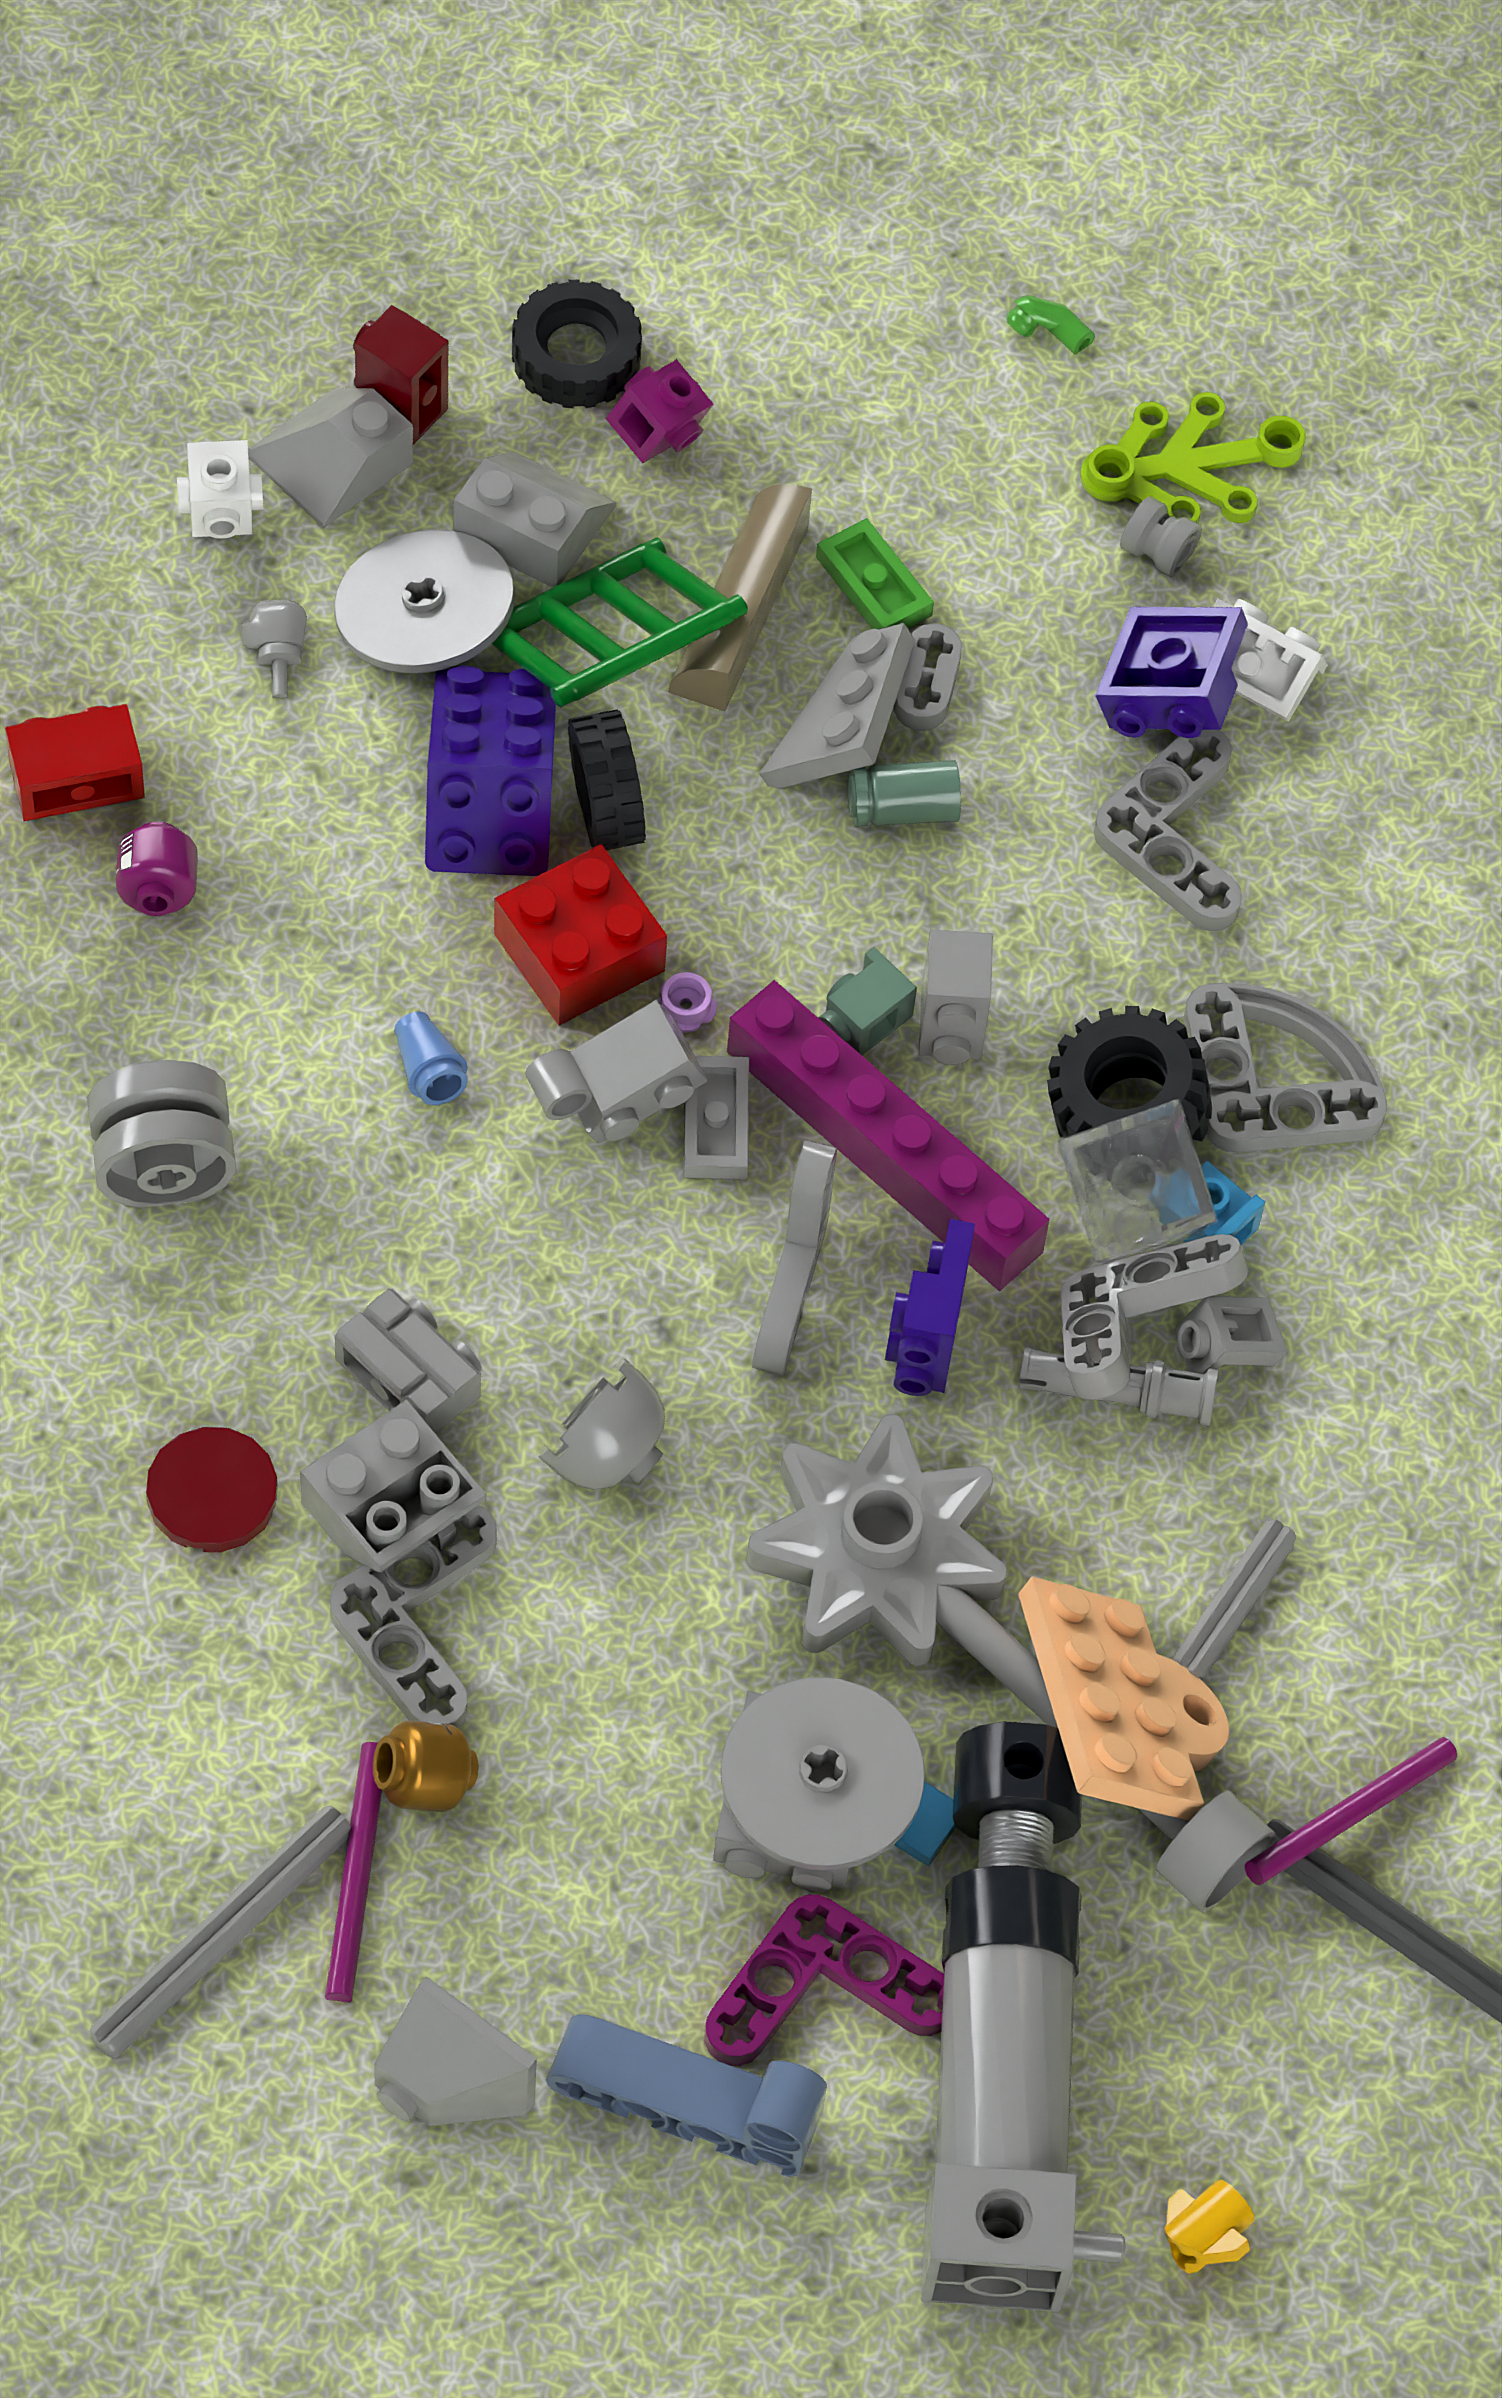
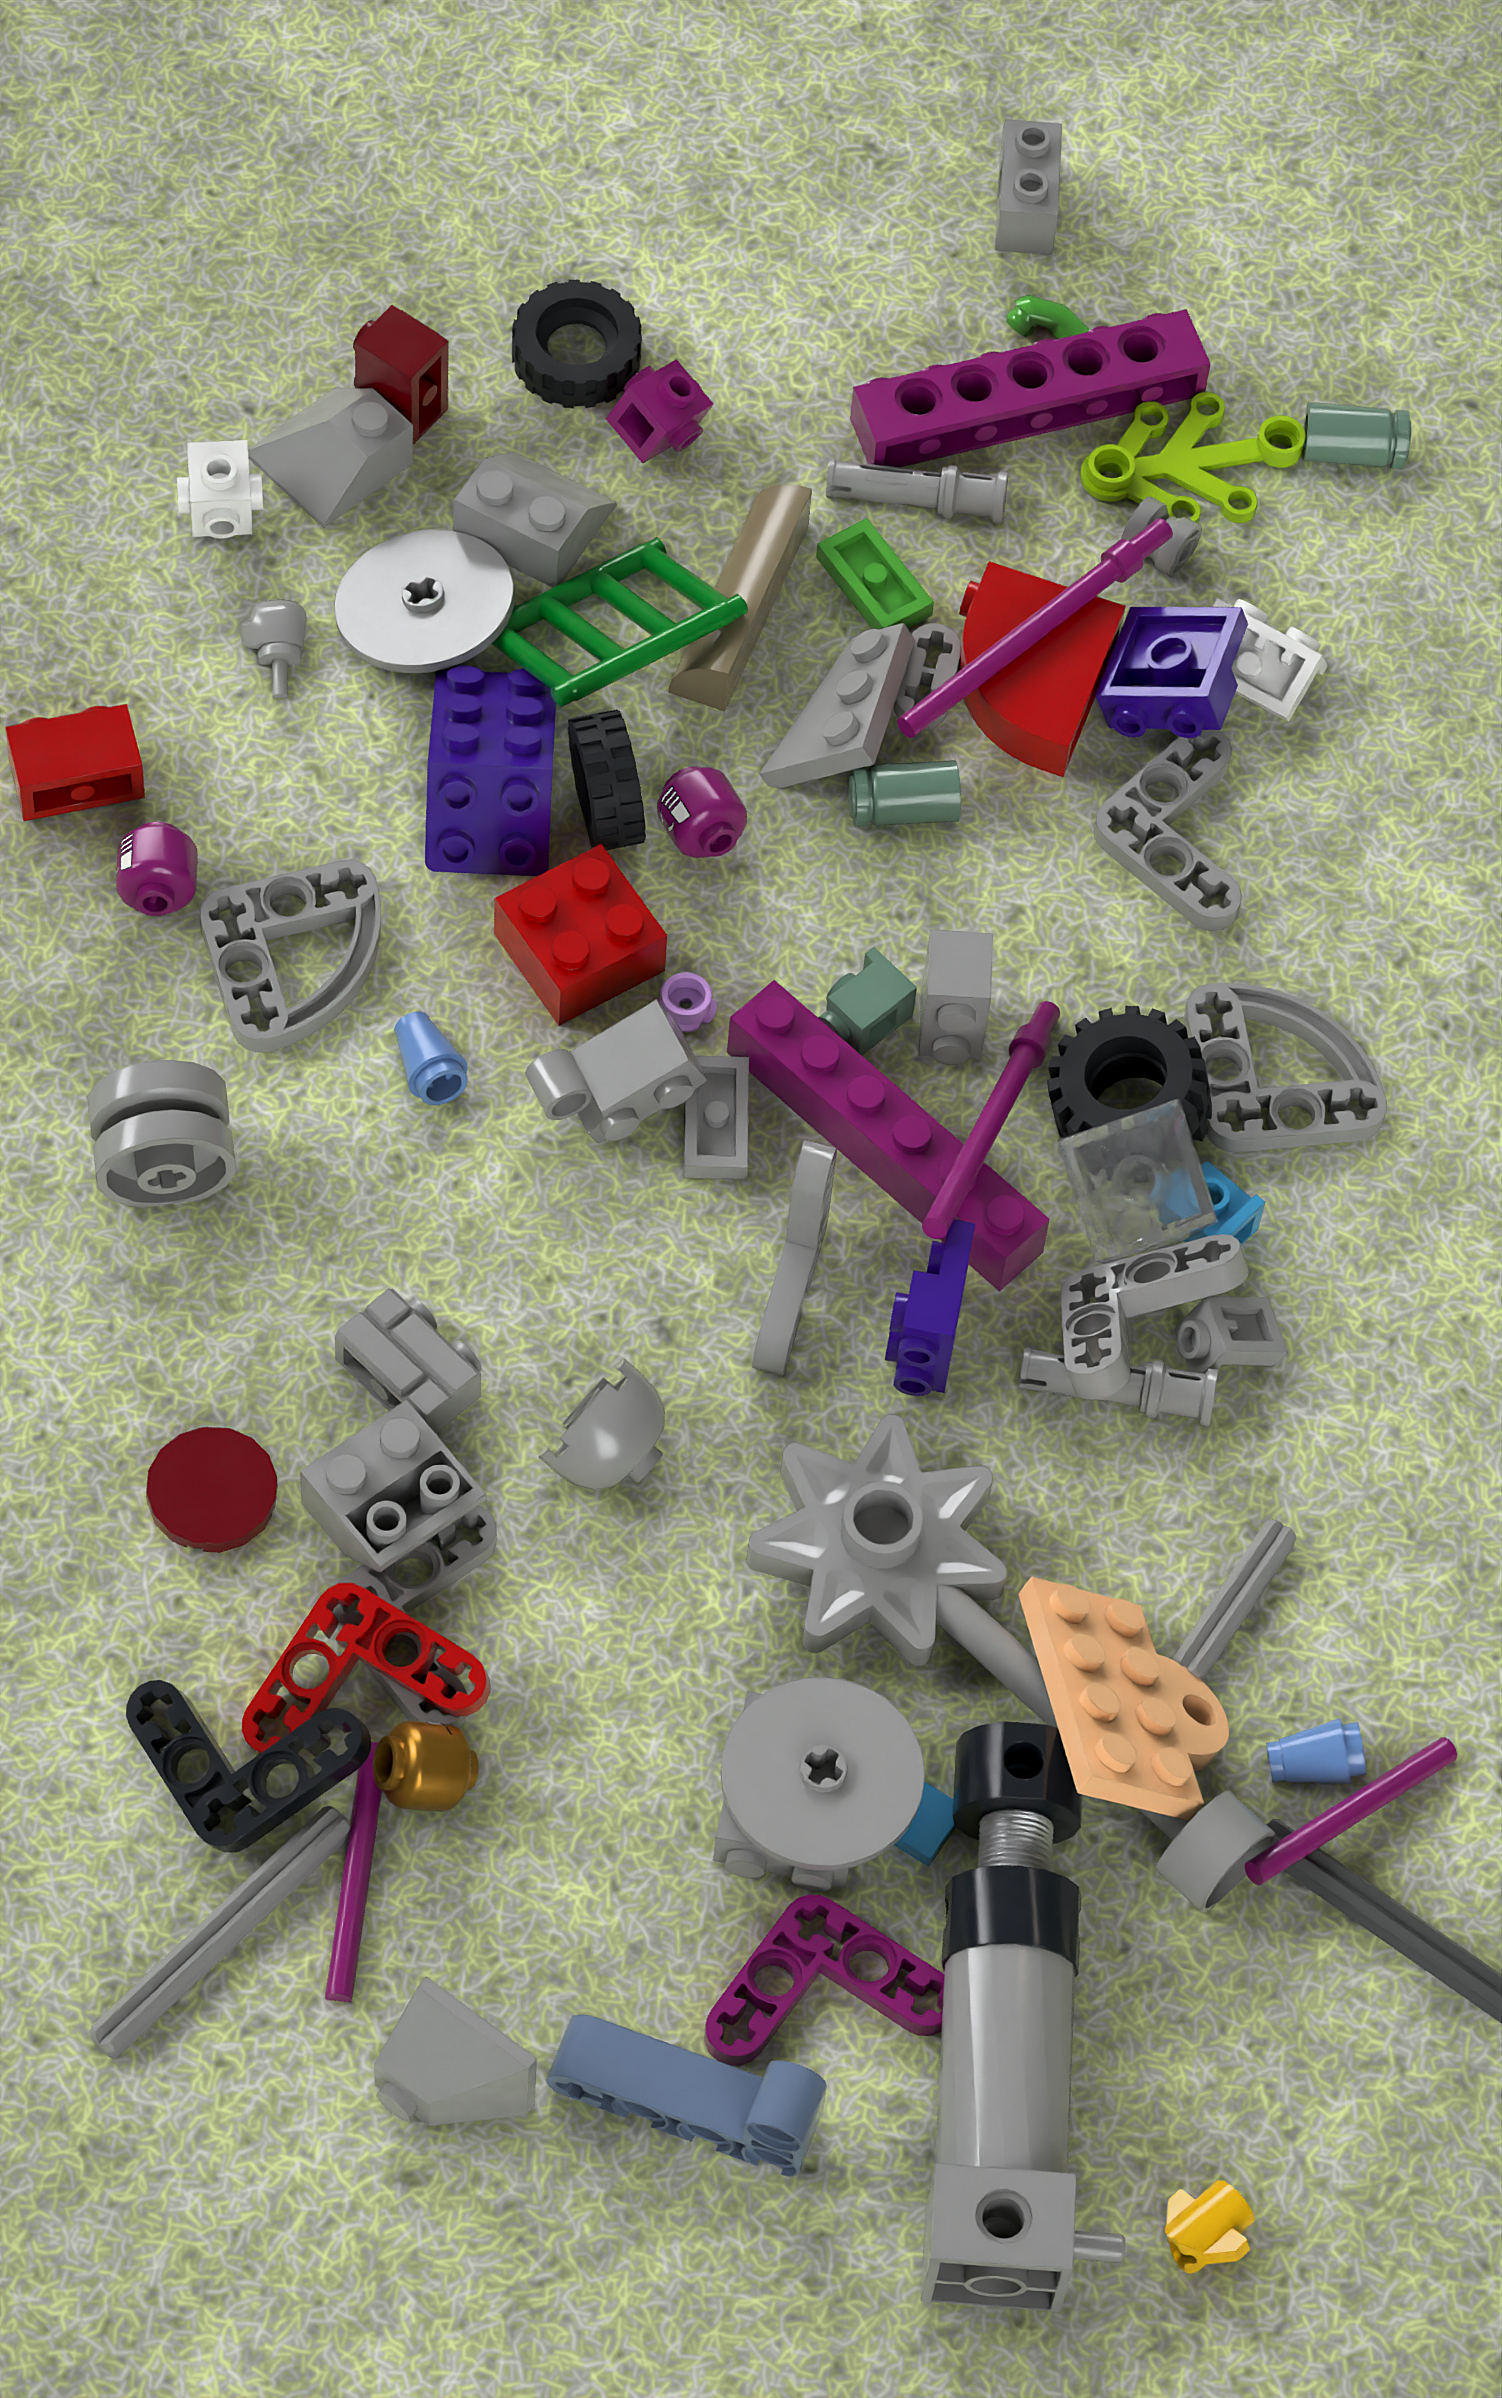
none -> black beam [126,1680,371,1853]
none -> light grey beam [200,860,381,1052]
none -> red beam [242,1582,490,1755]
none -> magenta head [657,766,747,858]
none -> light grey pin [826,459,1008,524]
none -> magenta brick [850,309,1211,468]
none -> magenta bar [897,518,1173,738]
none -> magenta bar [922,1001,1060,1239]
none -> red brick [959,561,1126,777]
none -> light grey brick [995,119,1062,255]
none -> medium blue cone [1266,1718,1367,1784]
none -> sand green piece [1302,402,1411,469]

